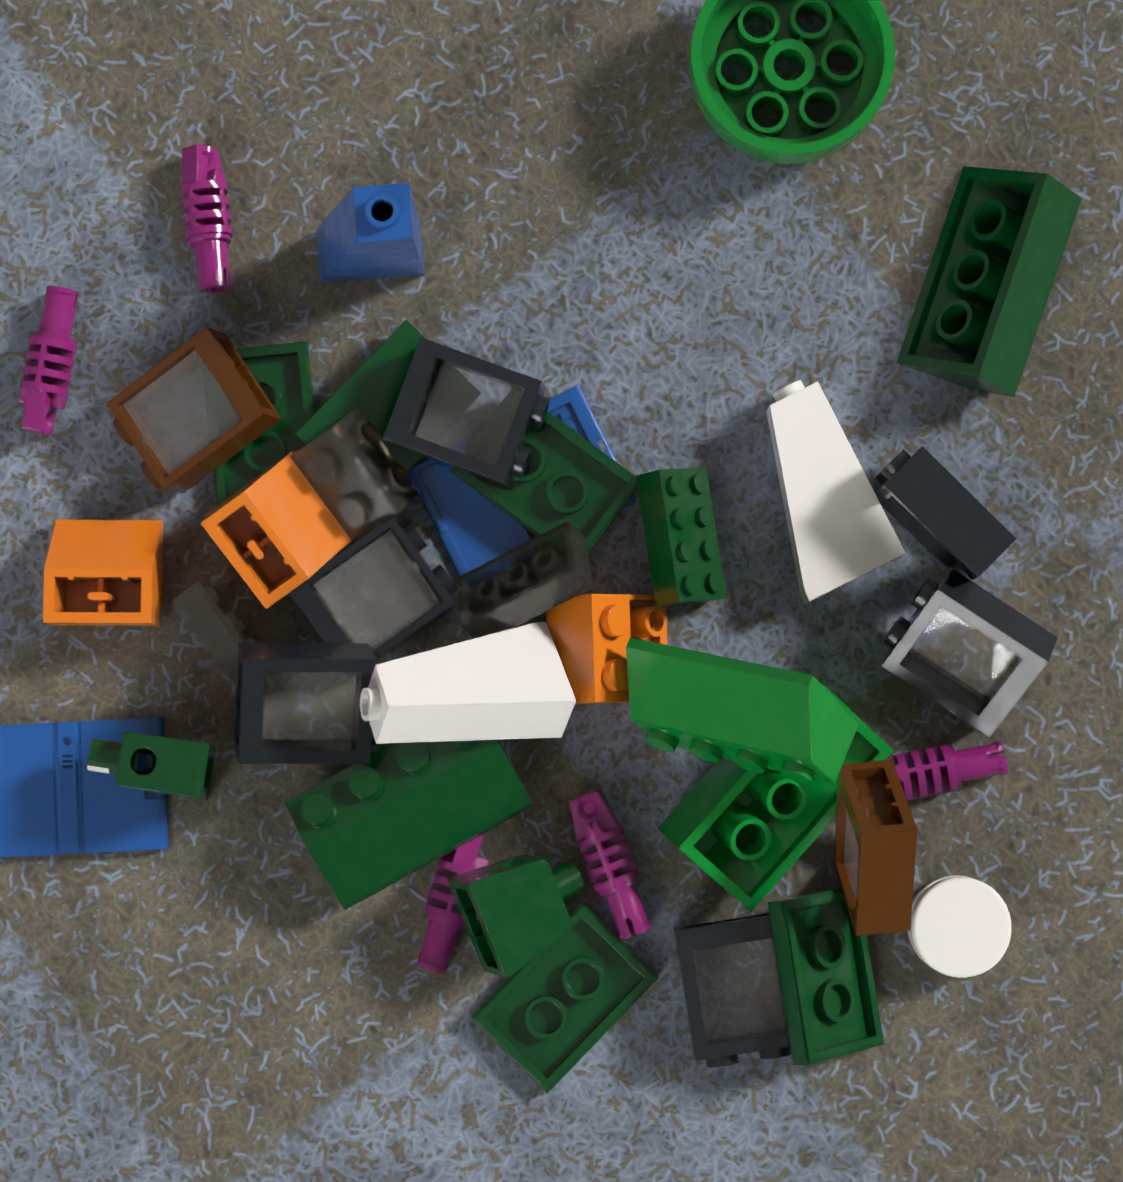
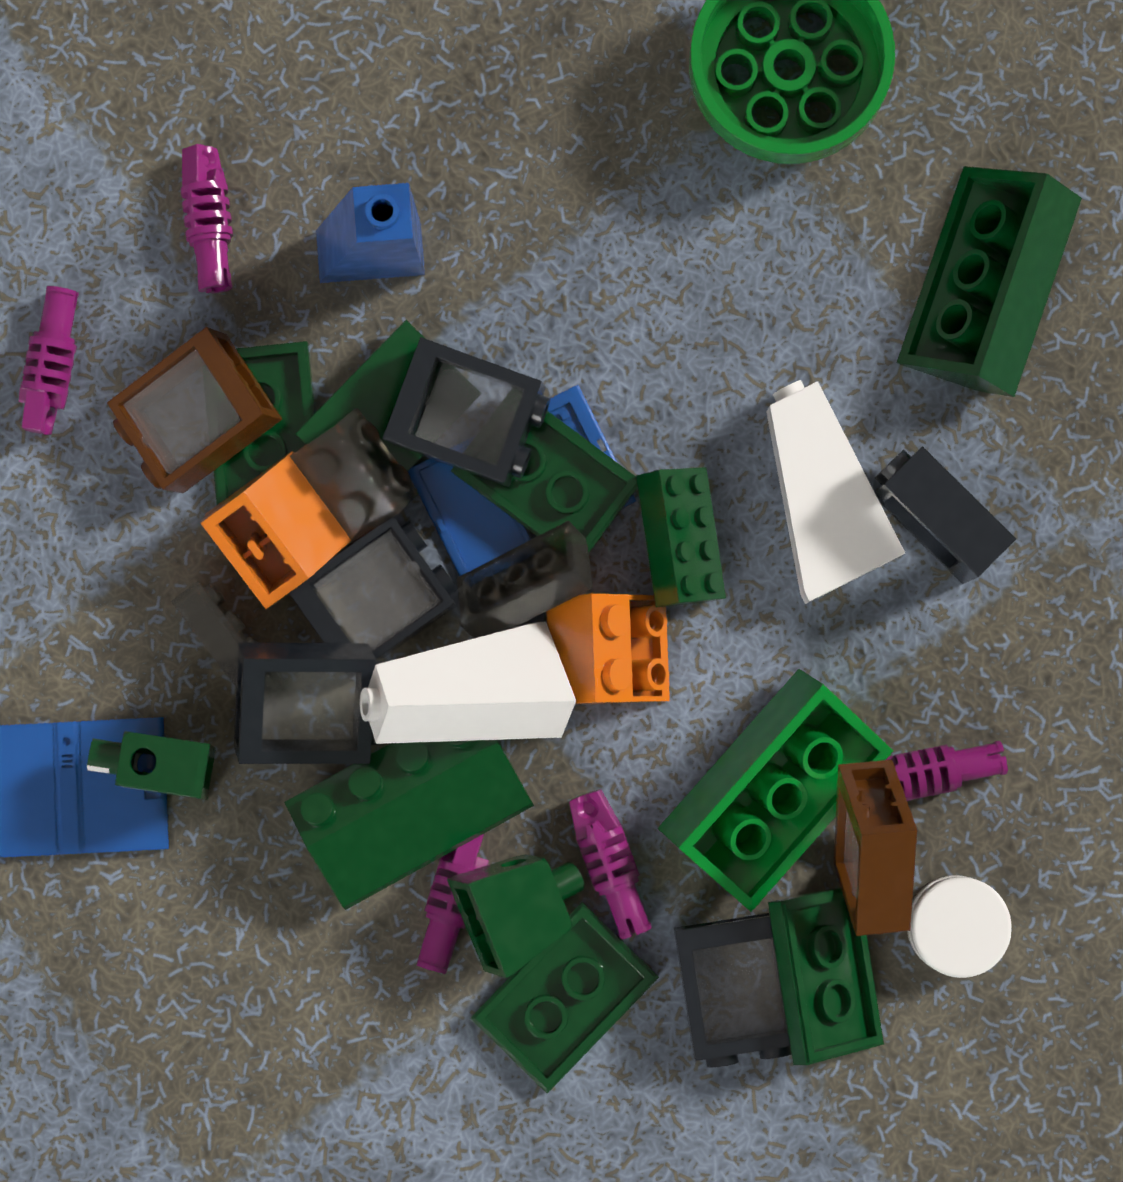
orange slope [43,519,164,626] -> none
green slope [626,638,859,785] -> none
black window [882,566,1058,737] -> none

